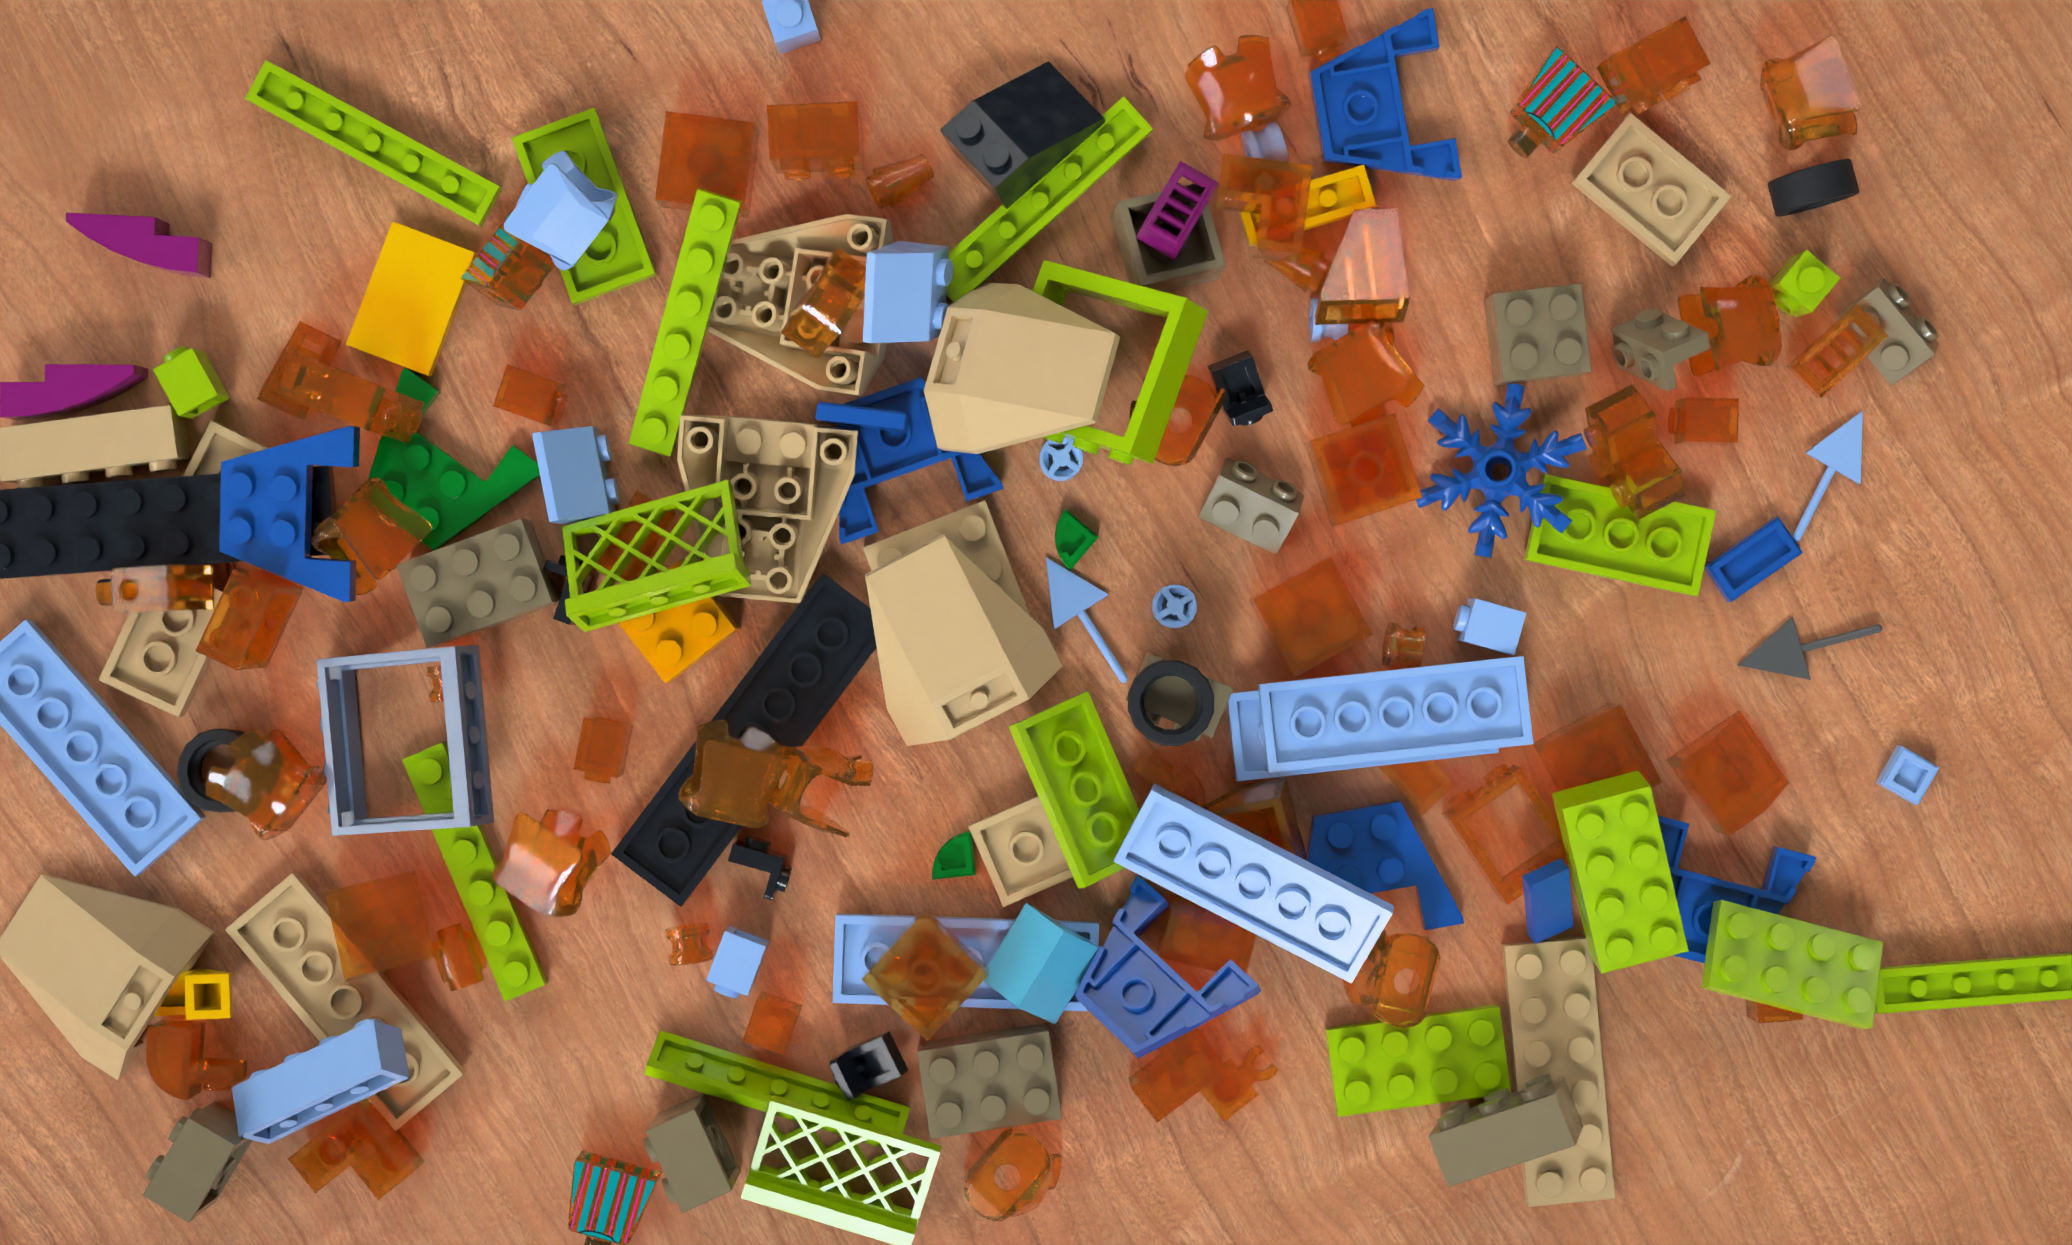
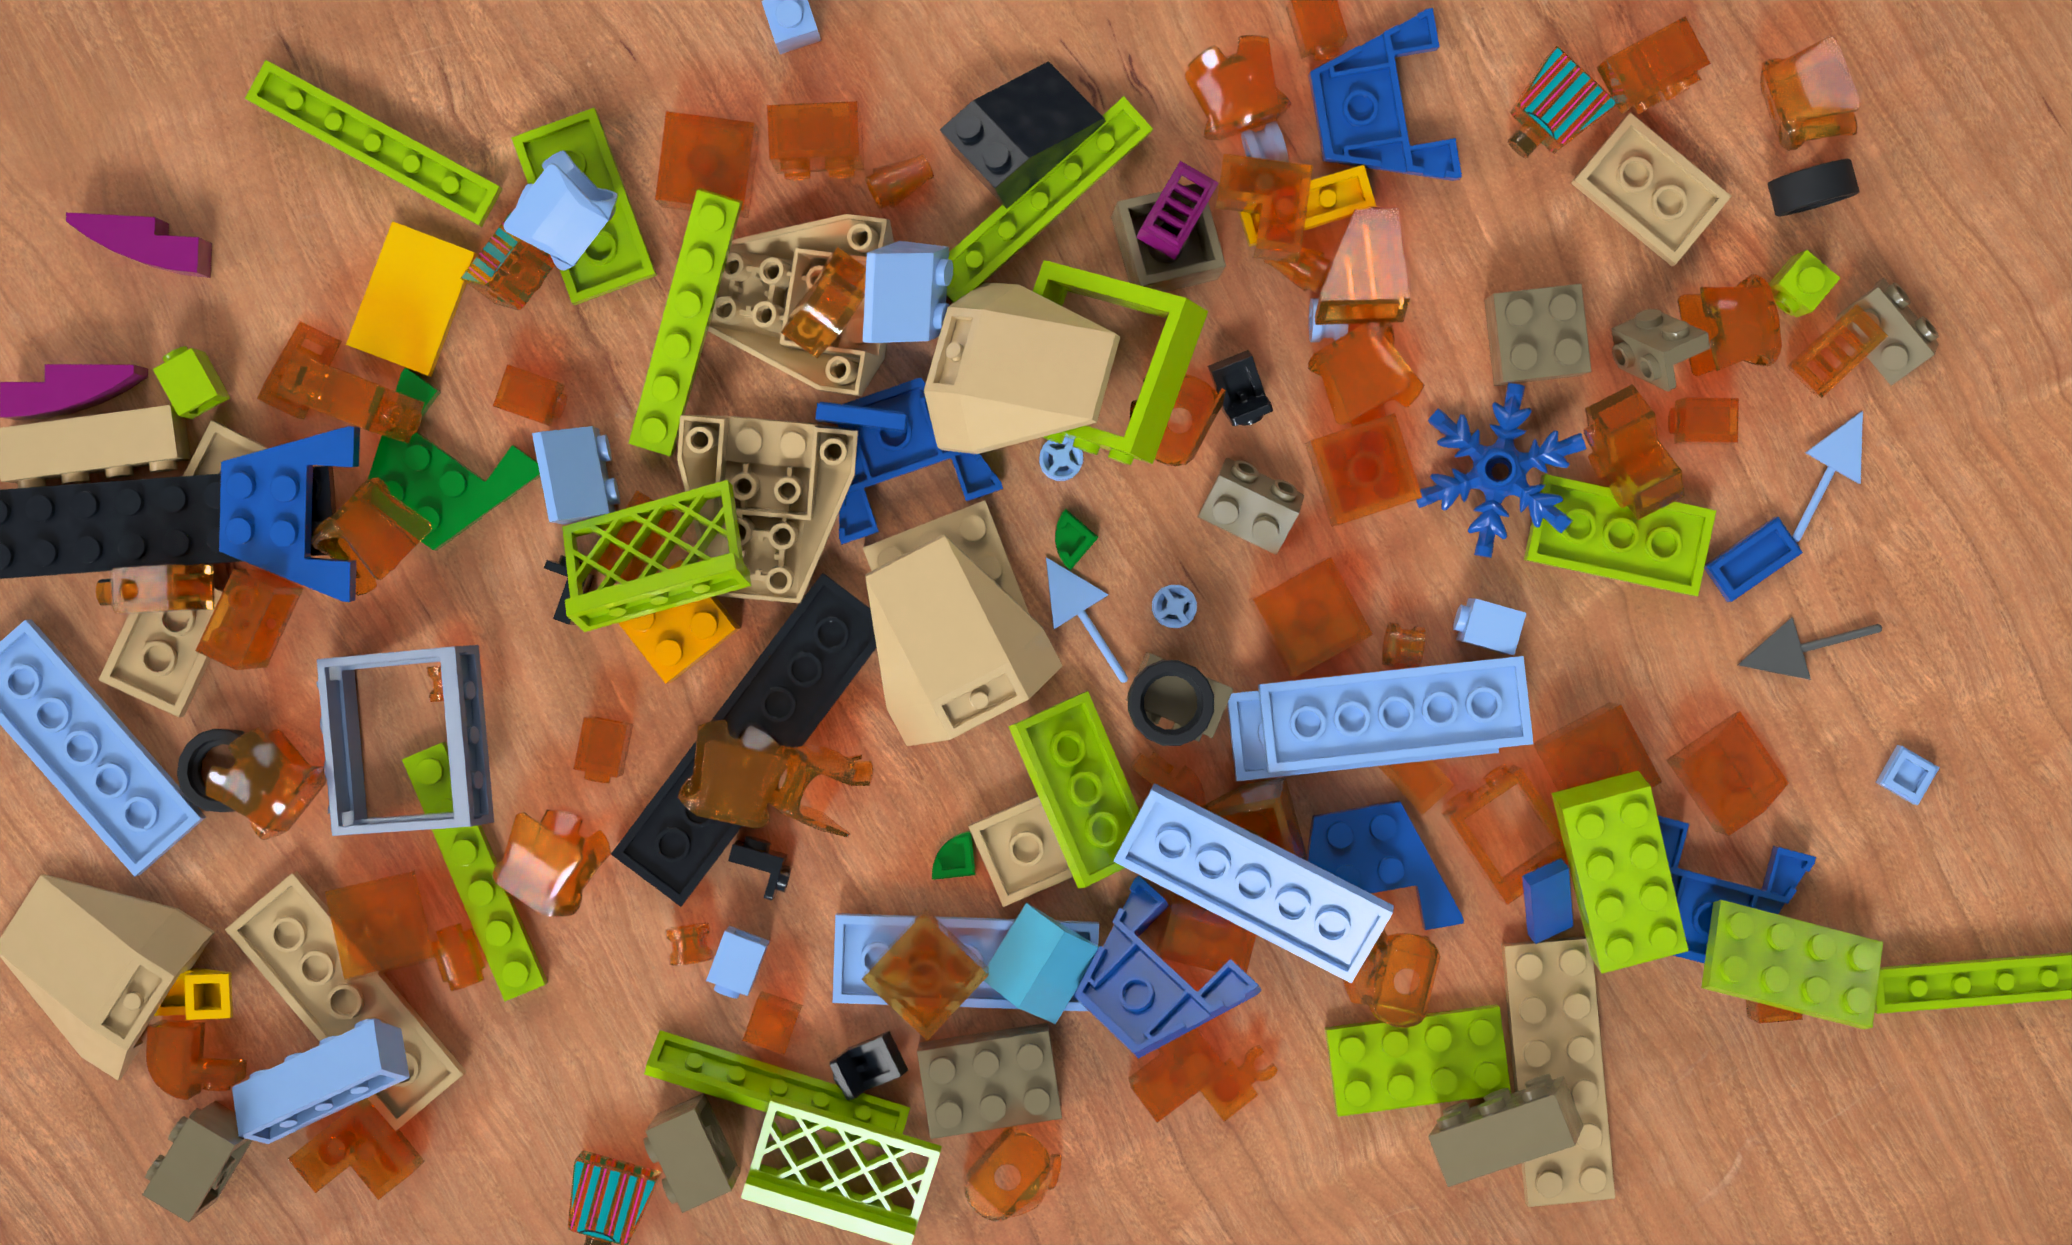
dark tan brick [396,519,560,648] -> none

